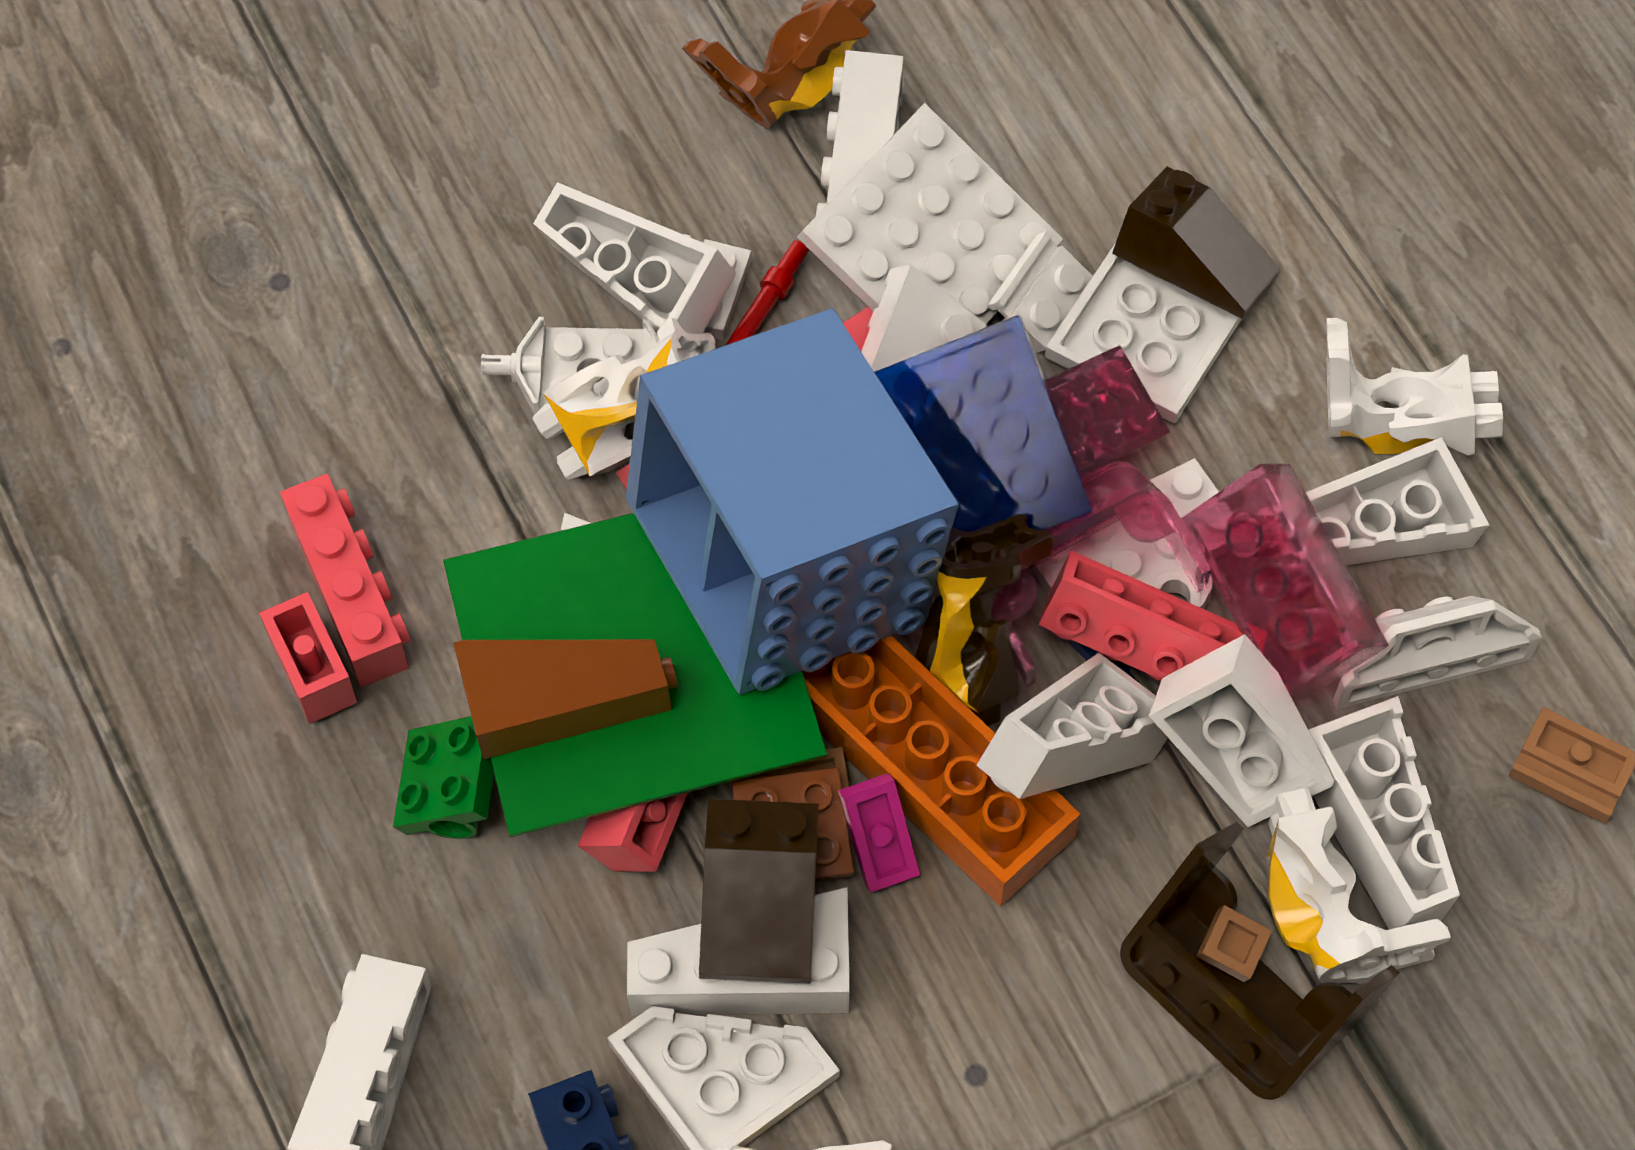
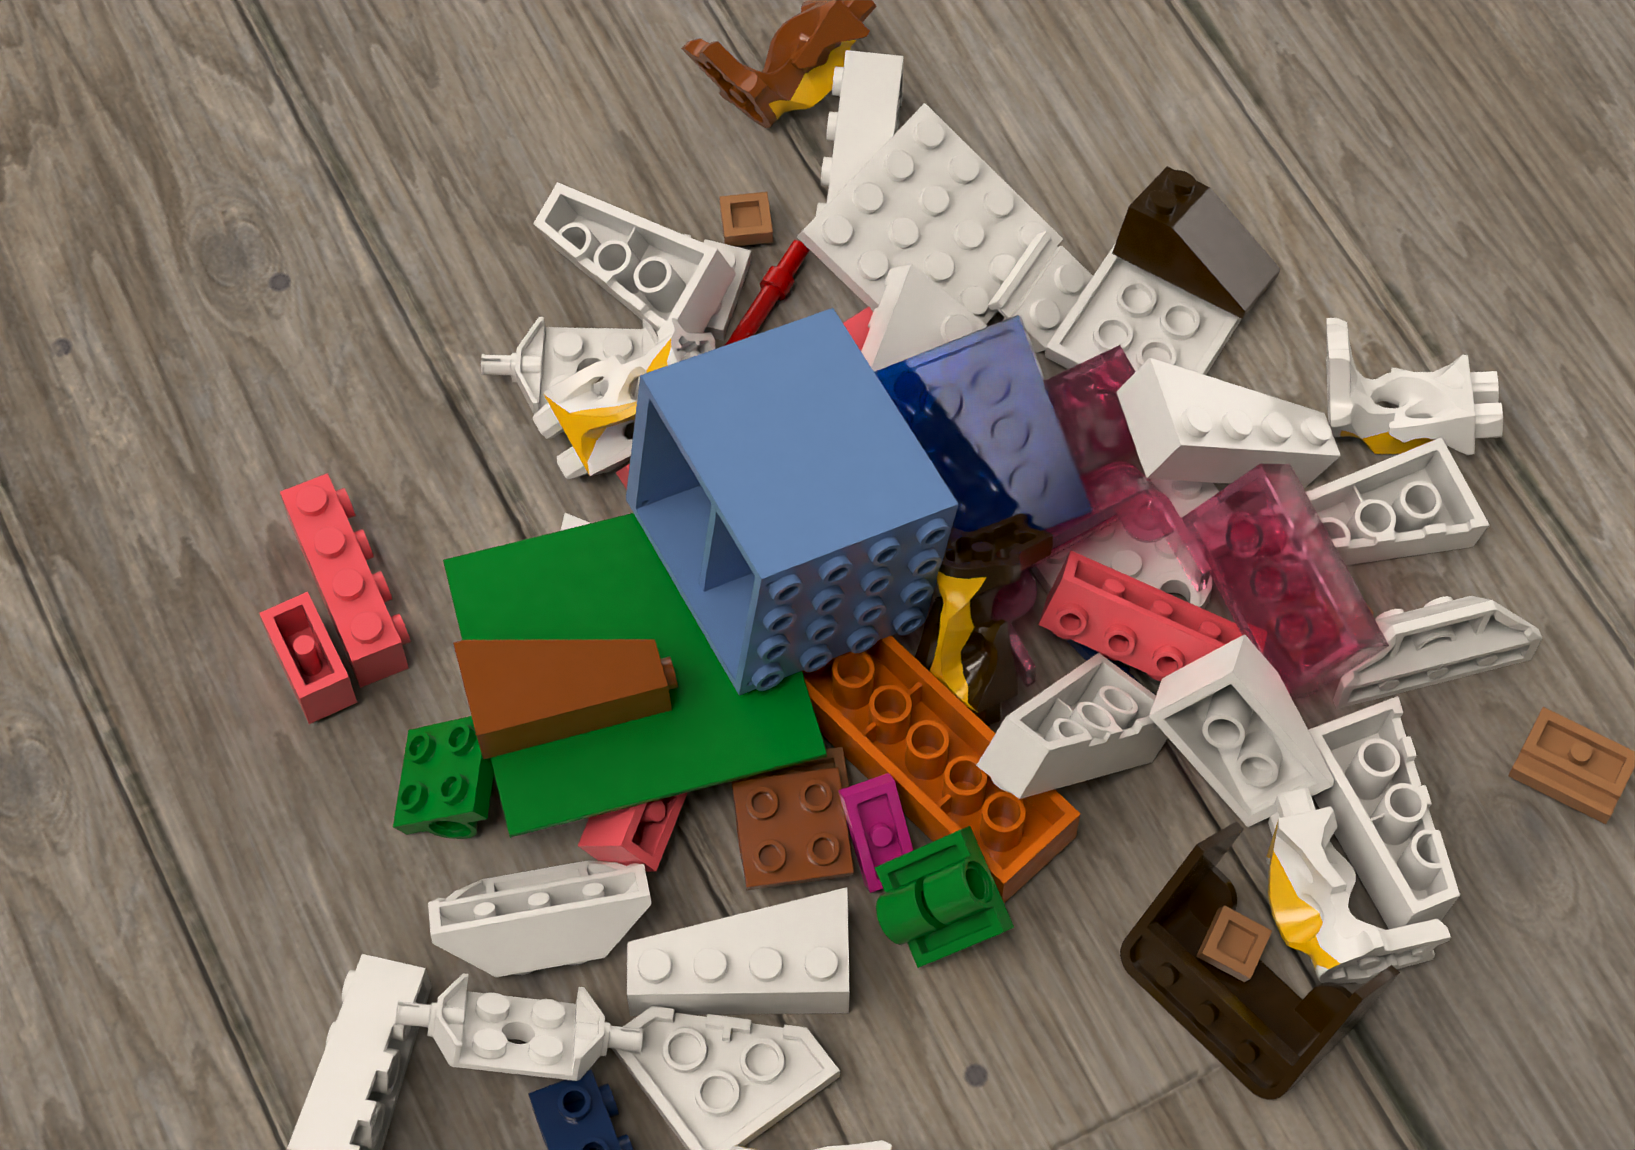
dark brown slope [699,799,819,984] -> none
none -> white plate [395,973,643,1081]
none -> white wedge [428,860,651,977]
none -> medium nougat plate [719,192,773,246]
none -> green plate [875,826,1014,968]
none -> white wedge [1116,358,1341,488]

